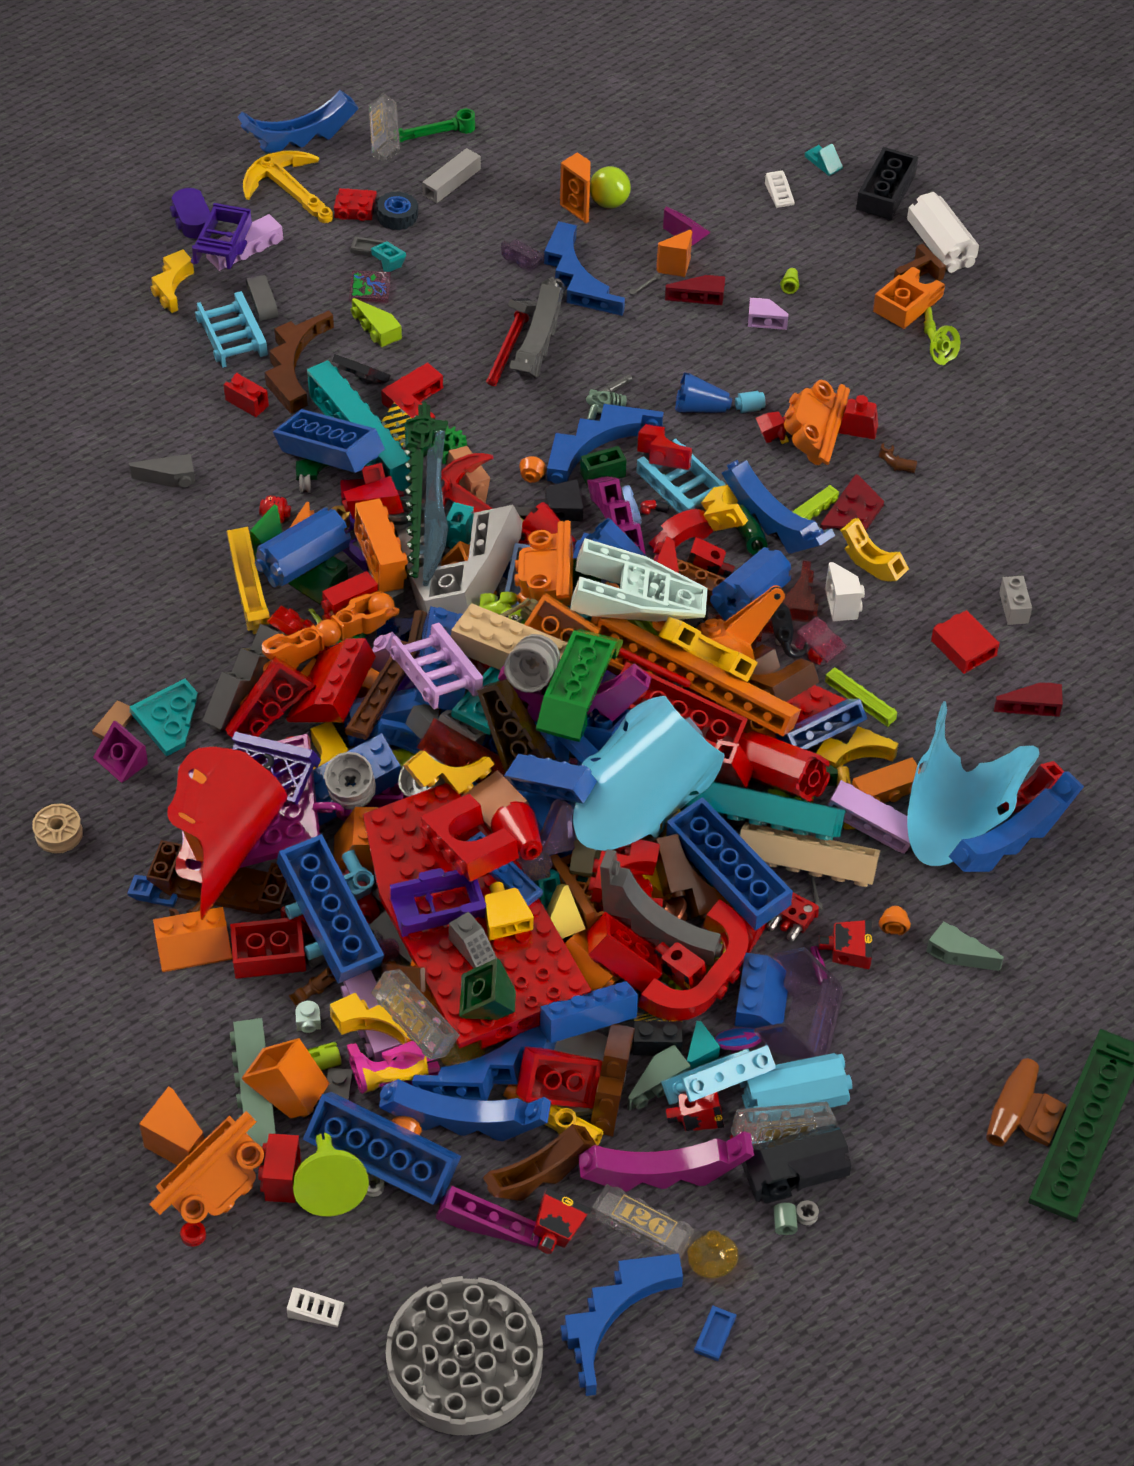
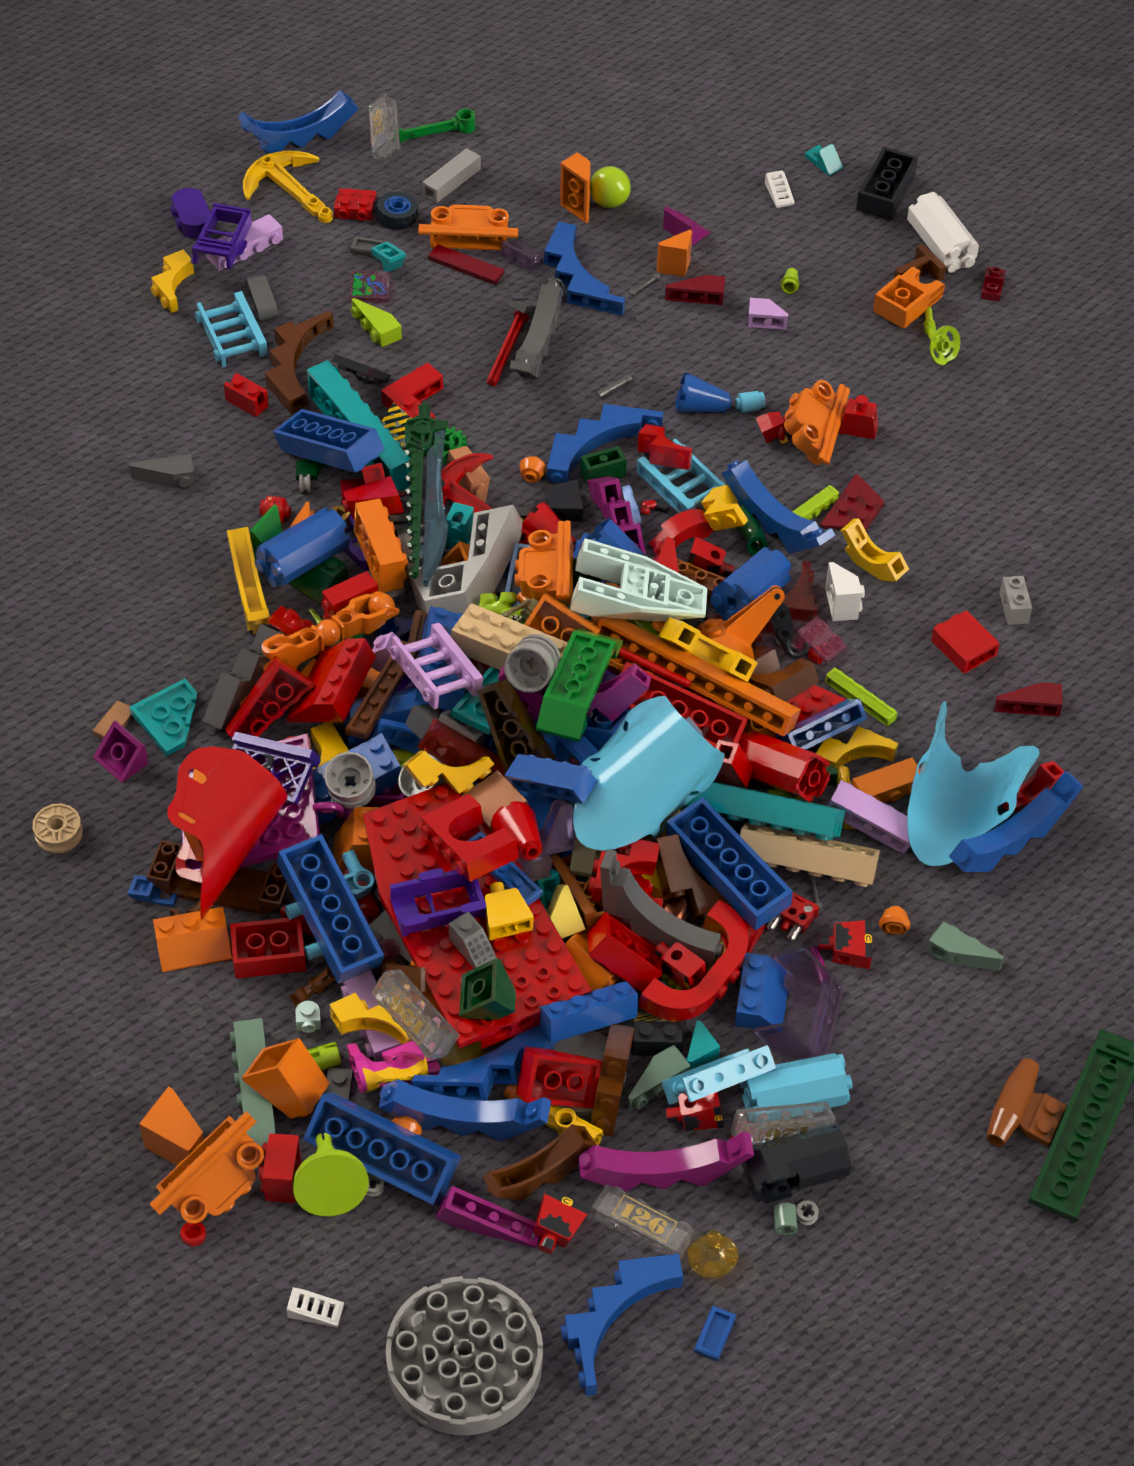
sand green piece [586,389,627,420] -> none
piece [715,1027,762,1053] -> none
reddish brown piece [879,443,917,474] -> none
none -> orange brick [418,205,519,251]
none -> dark red tile [428,244,505,285]
none -> dark red slope [980,267,1006,302]

